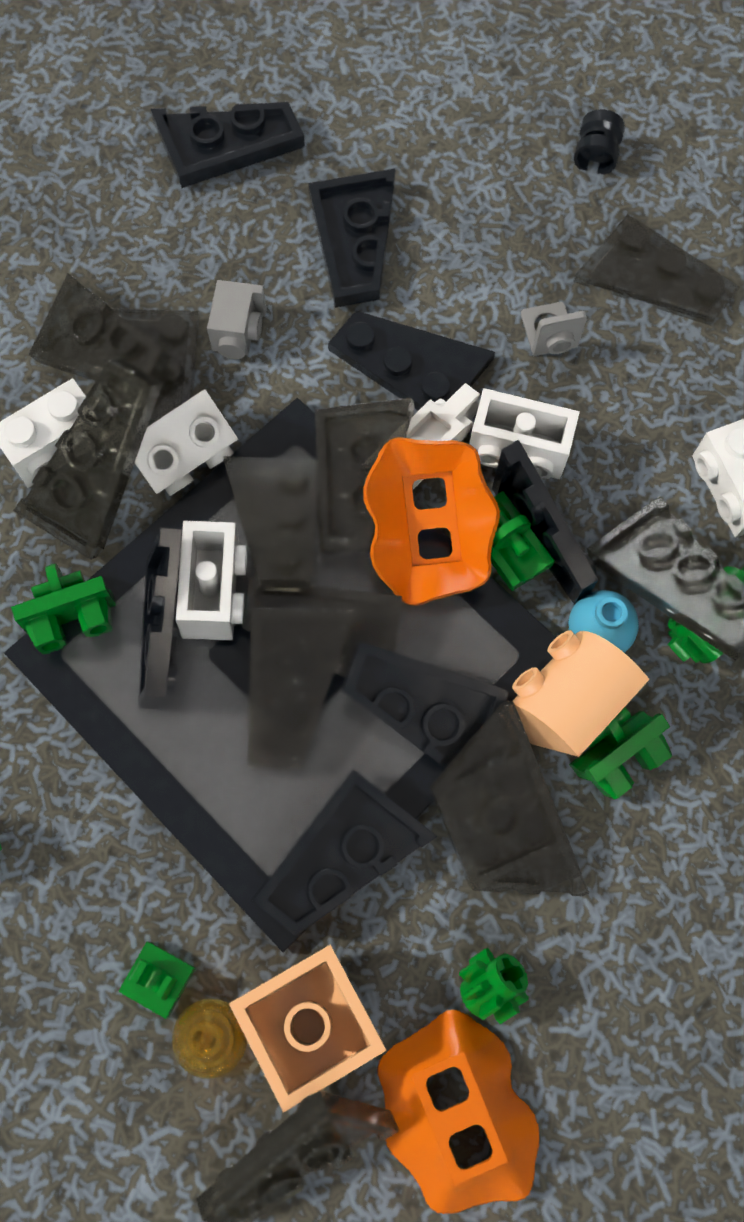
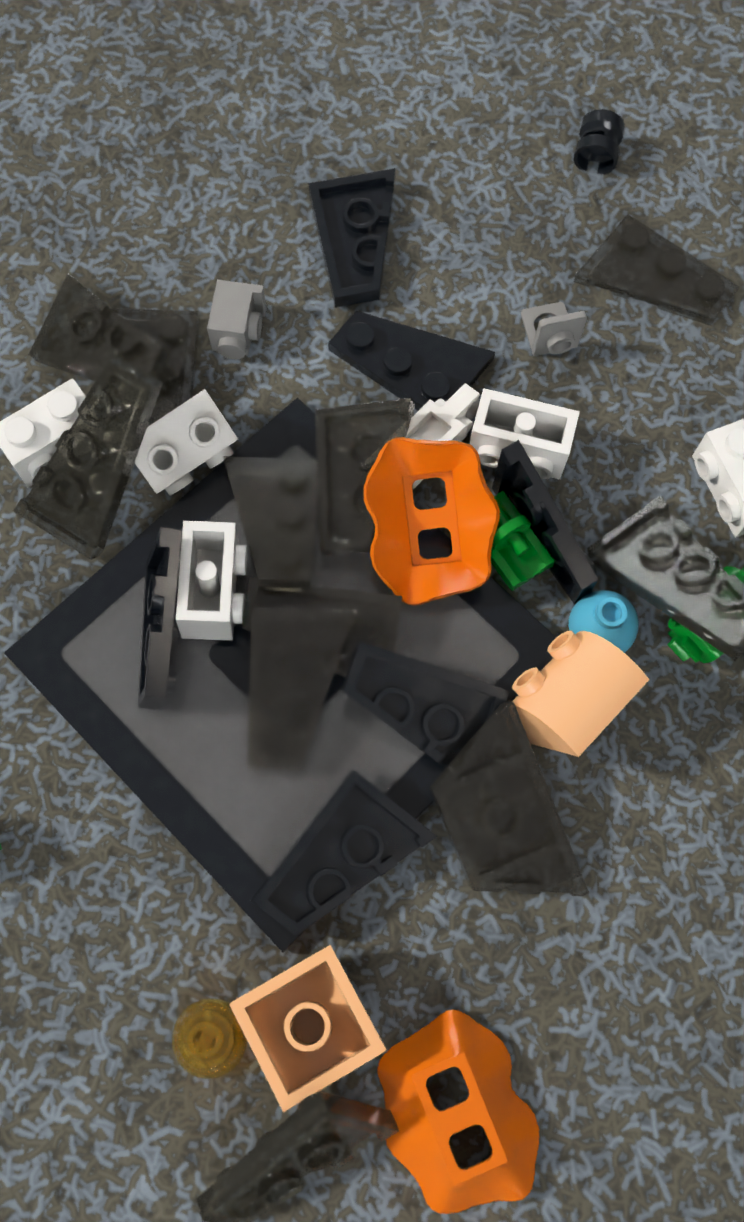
green hips [11,563,116,654] -> none
green tile [118,941,196,1019] -> none
black wing [150,102,305,188] -> none
green gear [459,948,529,1024] -> none
green hips [569,707,672,799] -> none

